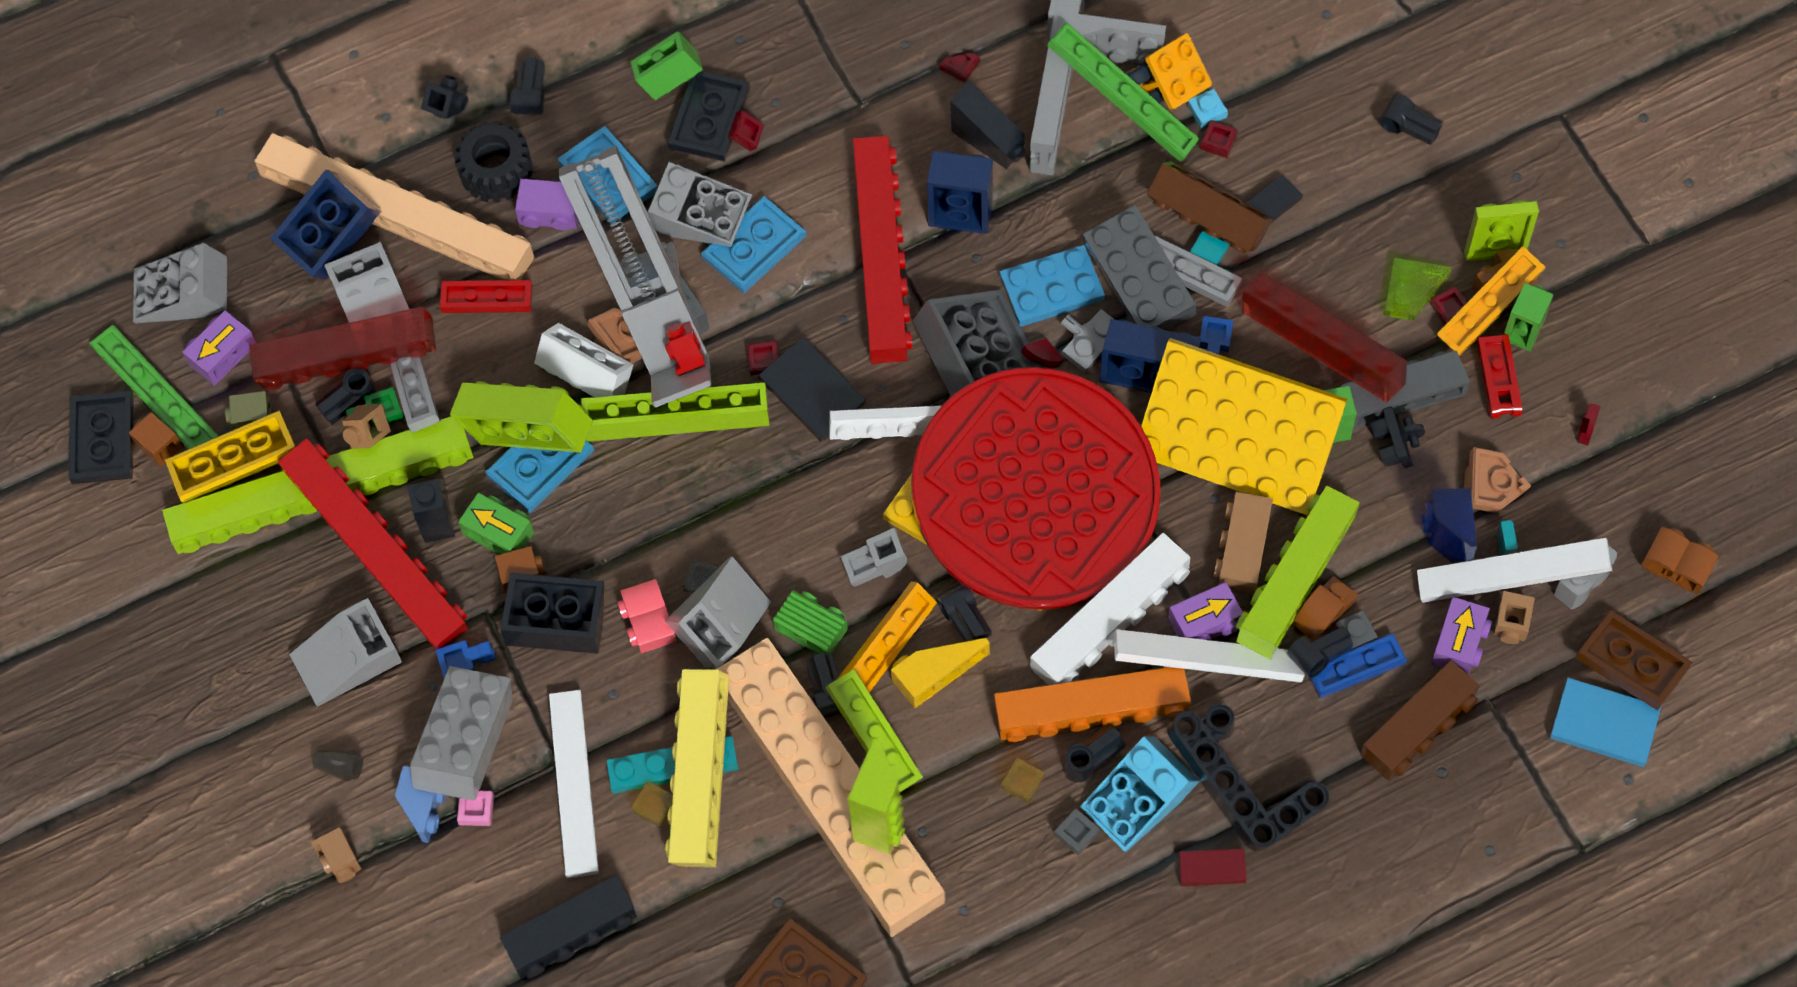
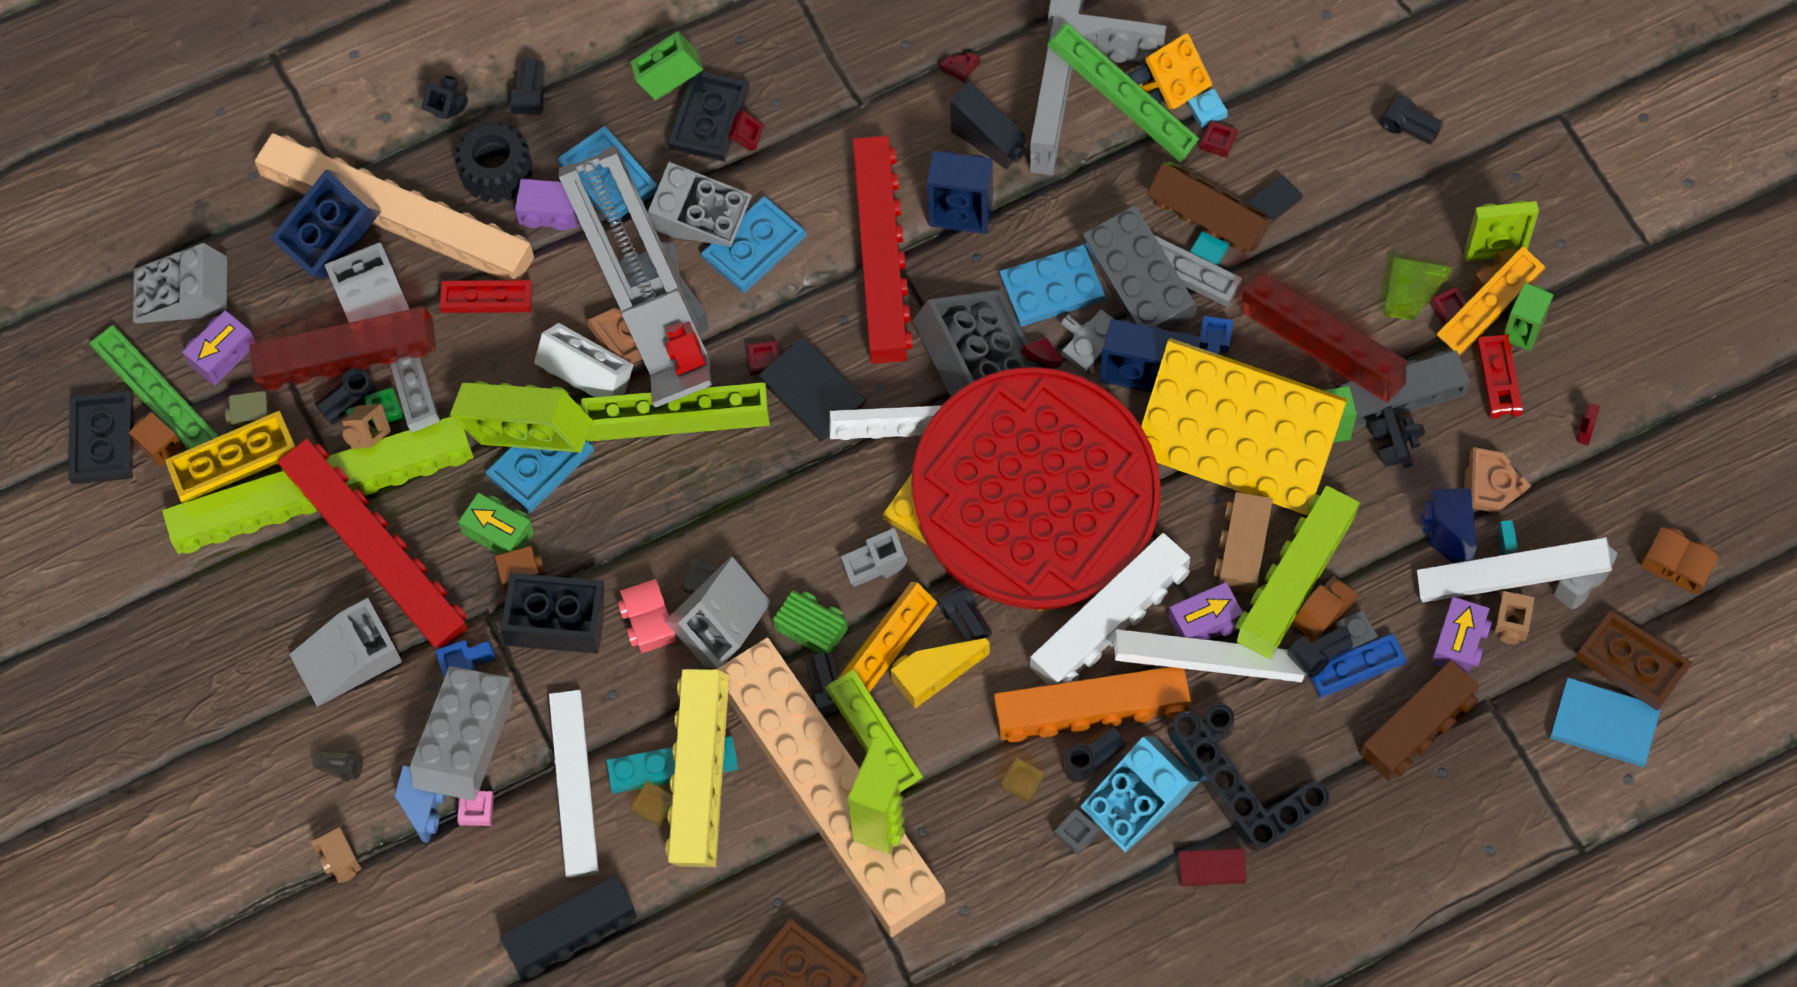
black slope [408,479,455,543] -> none

